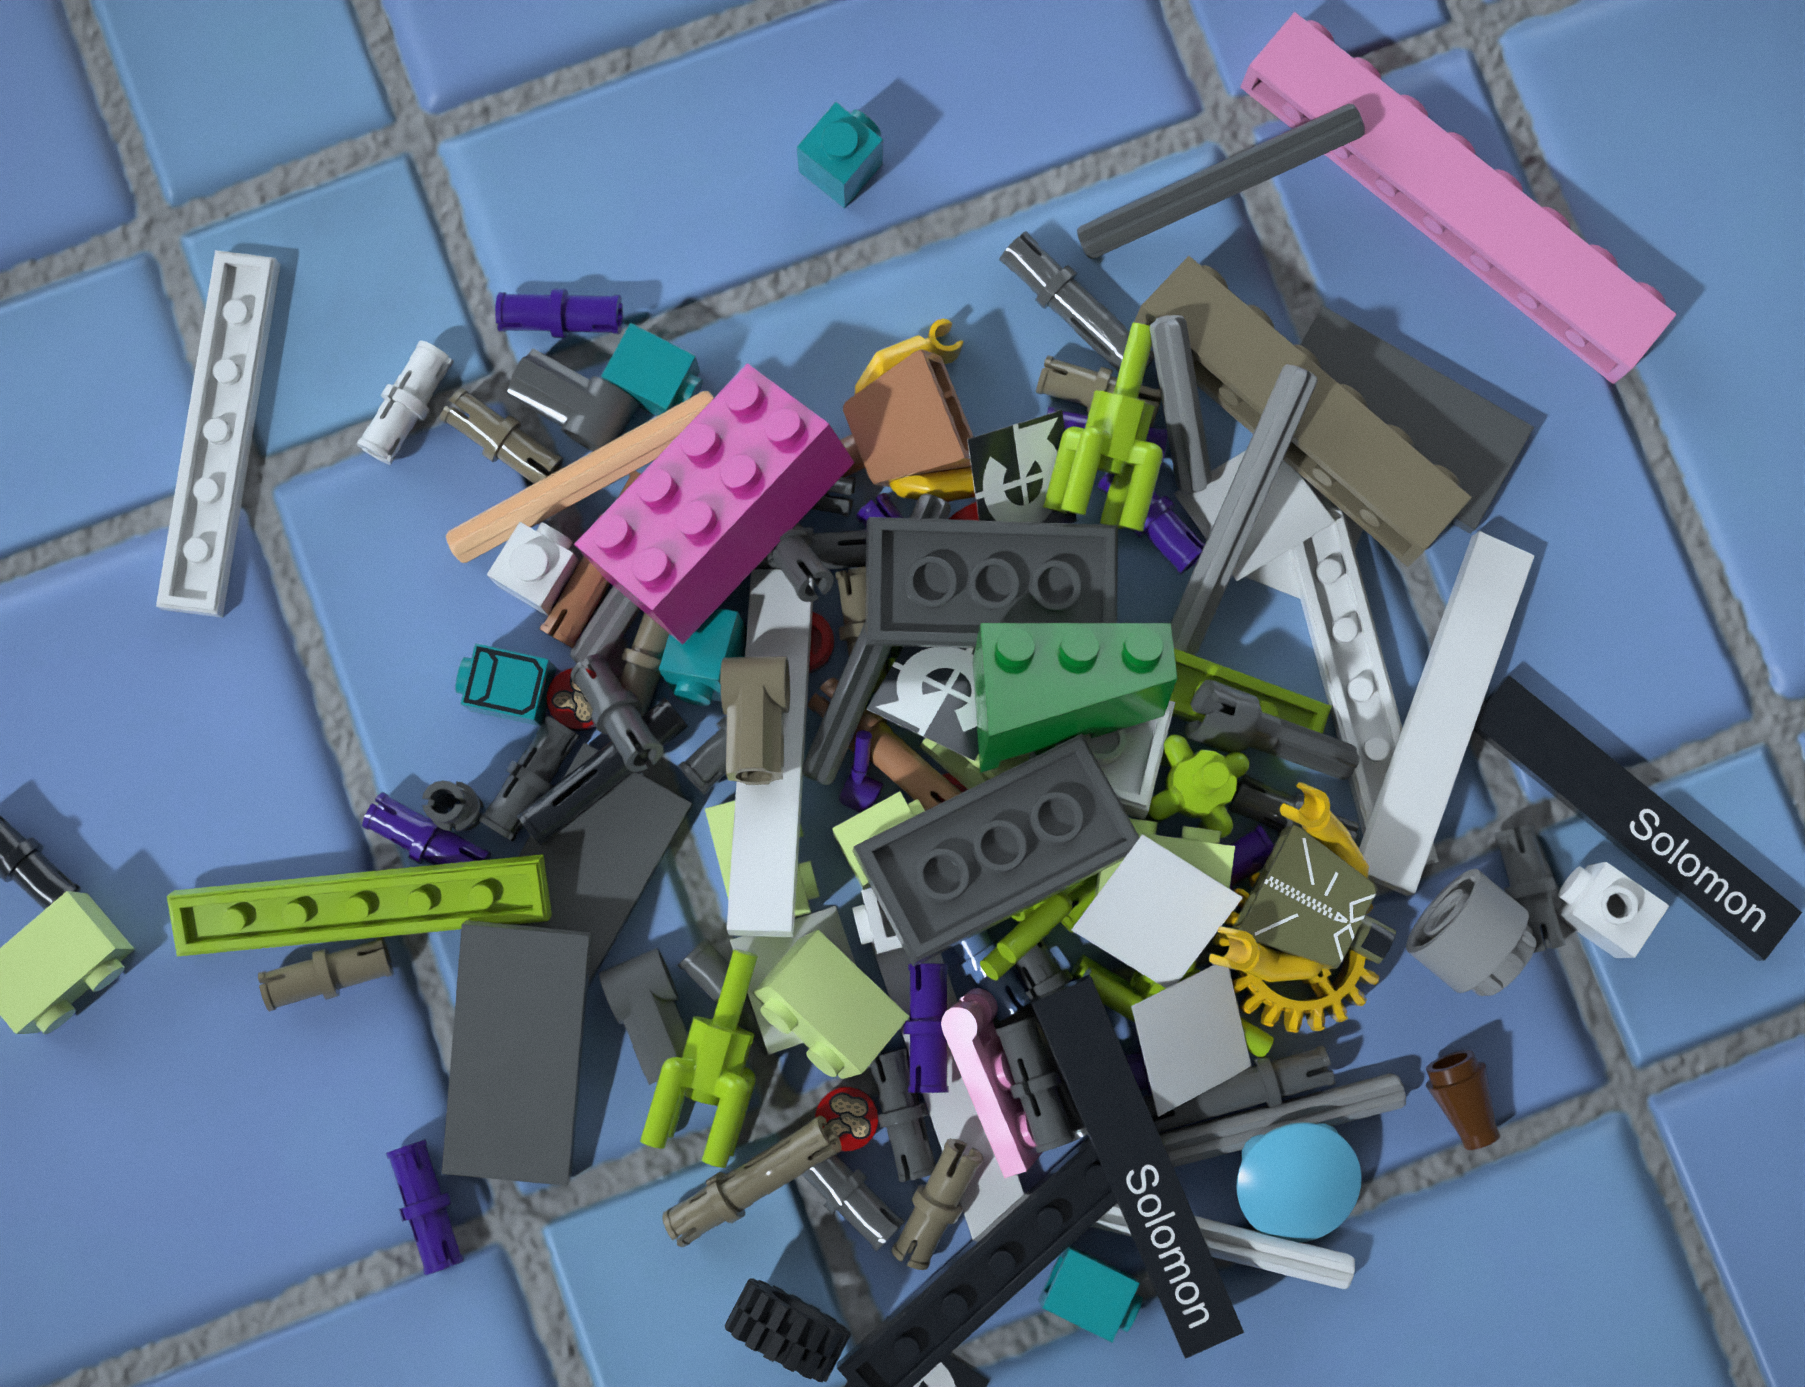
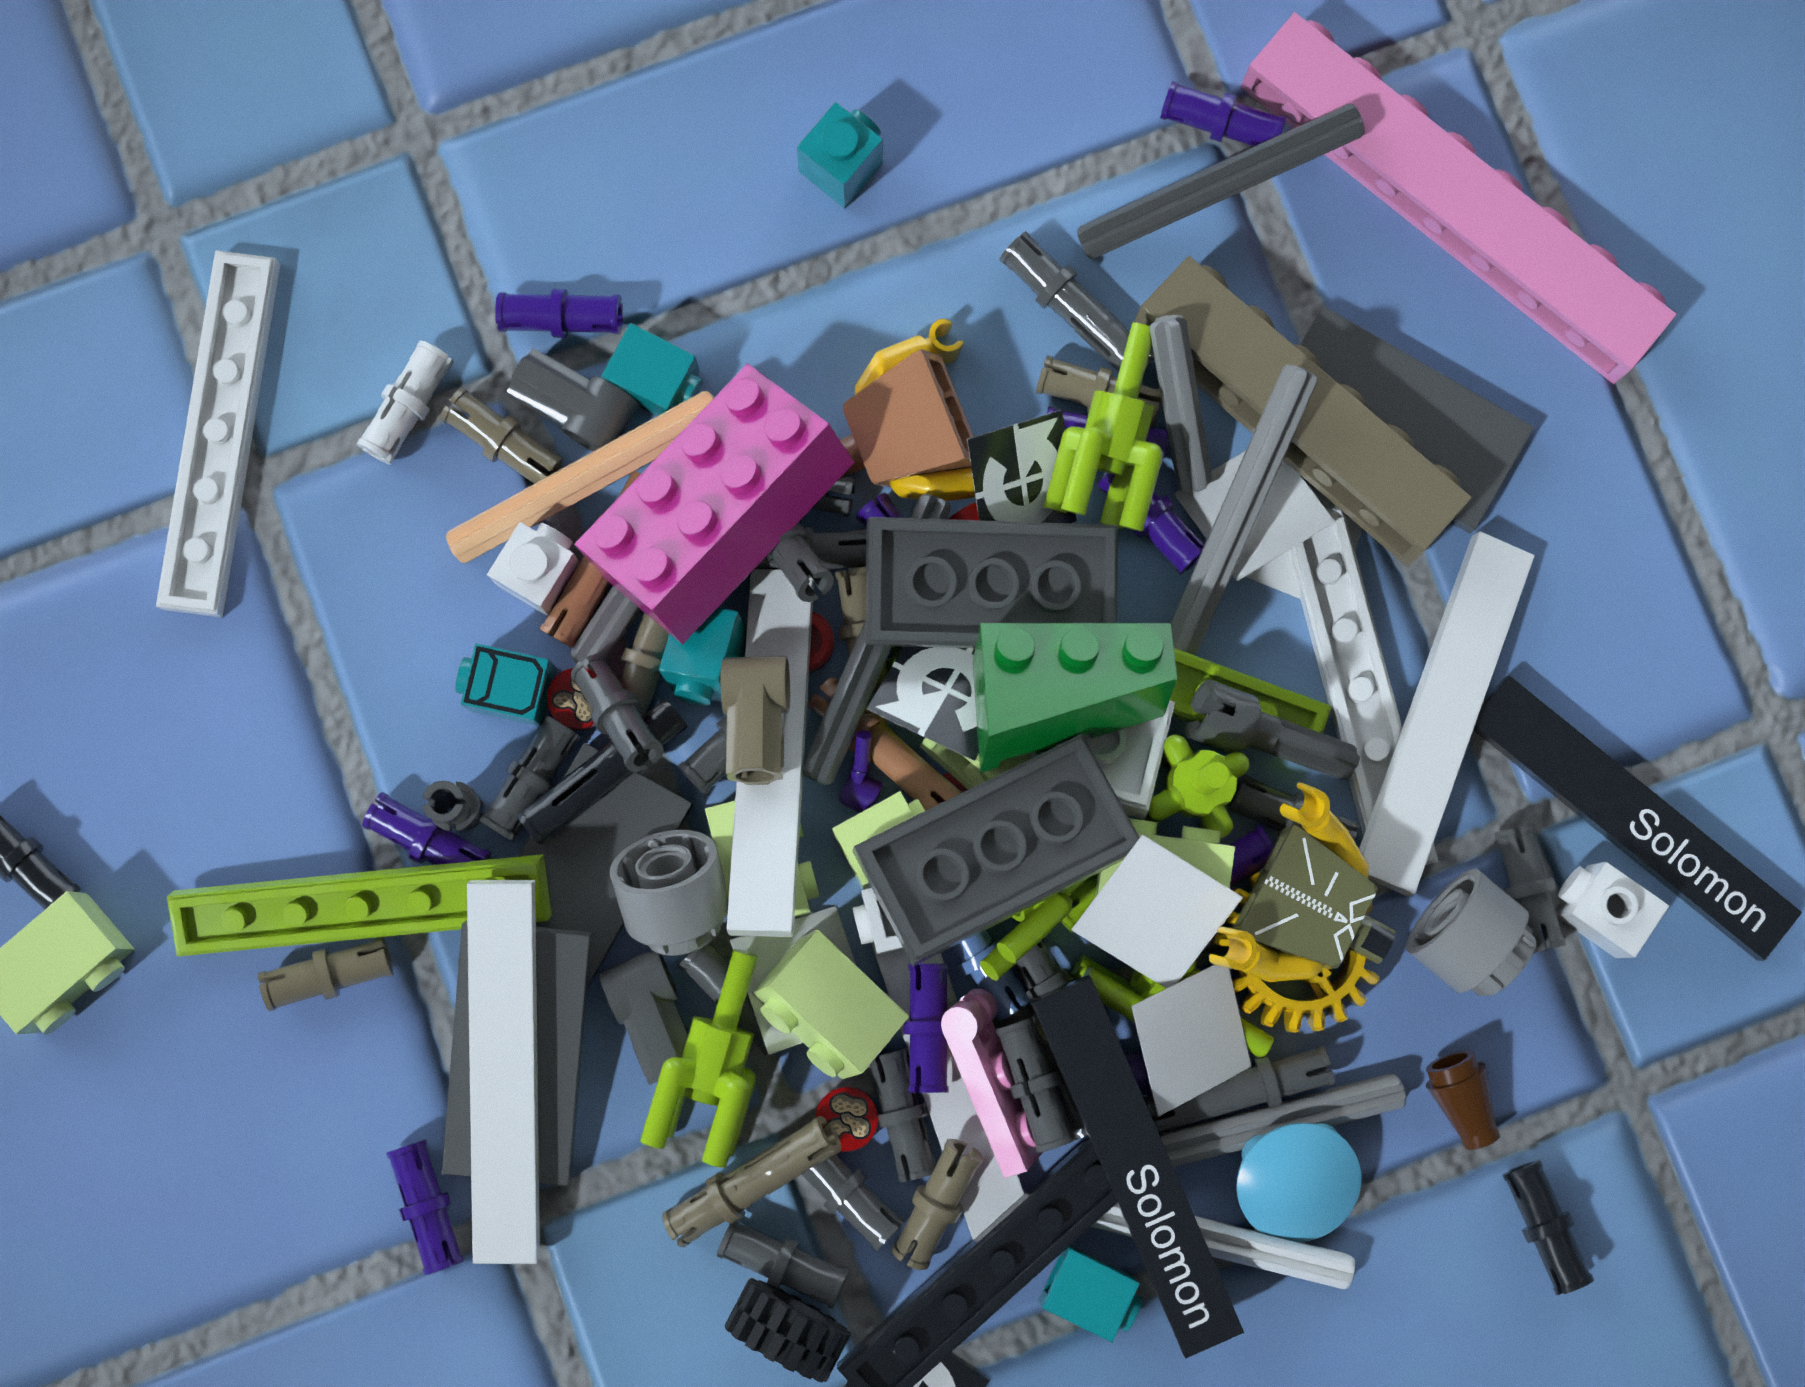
none -> white tile [467,880,540,1264]
none -> light grey piece [610,830,728,956]
none -> dark grey pin [716,1220,849,1309]
none -> dark purple pin [1160,81,1287,146]
none -> black pin [1502,1160,1594,1295]

